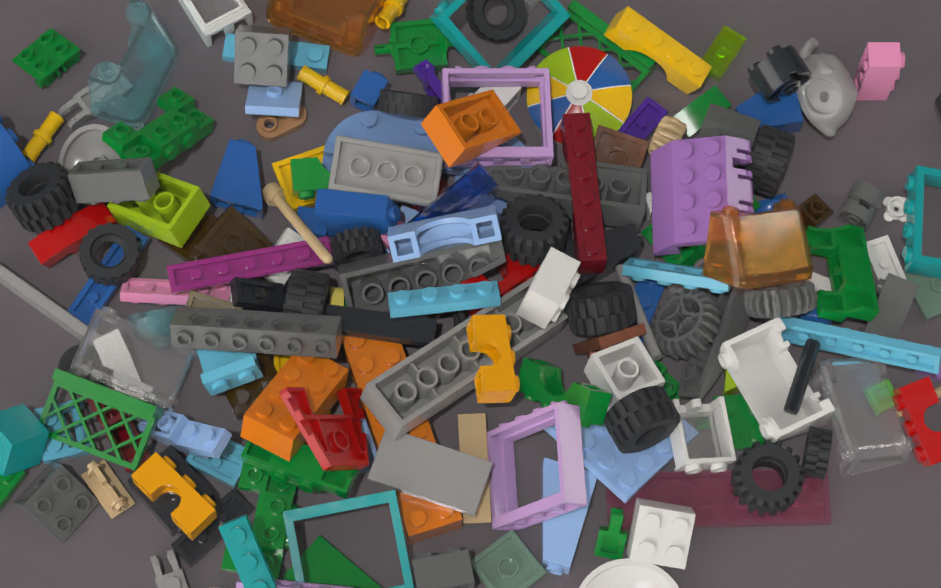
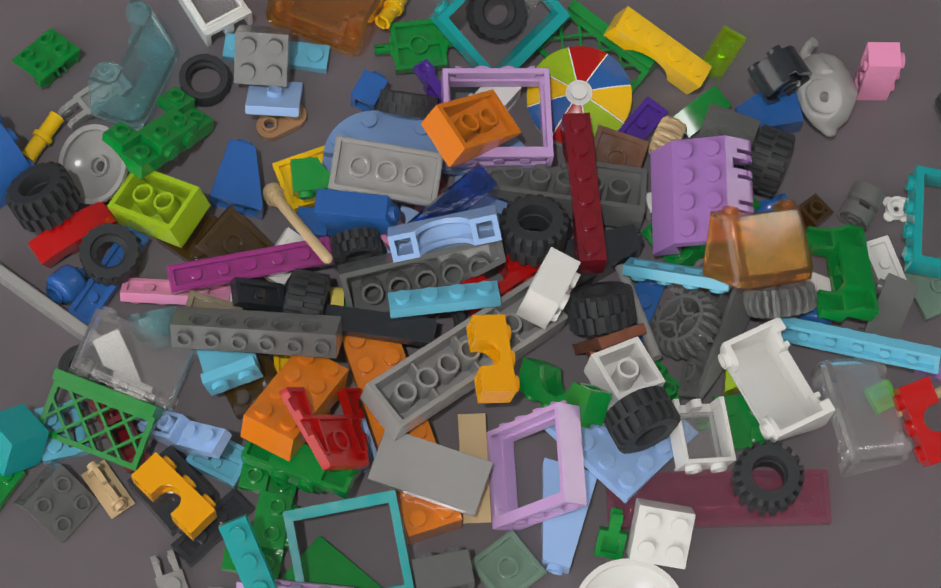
dark grey brick [67,157,160,205] -> none
yellow pin [297,65,351,106] -> none
black axle [784,338,821,415] -> none
black tyre [802,426,833,480] -> none
none -> blue head [46,264,87,305]
none -> black tyre [179,54,230,107]

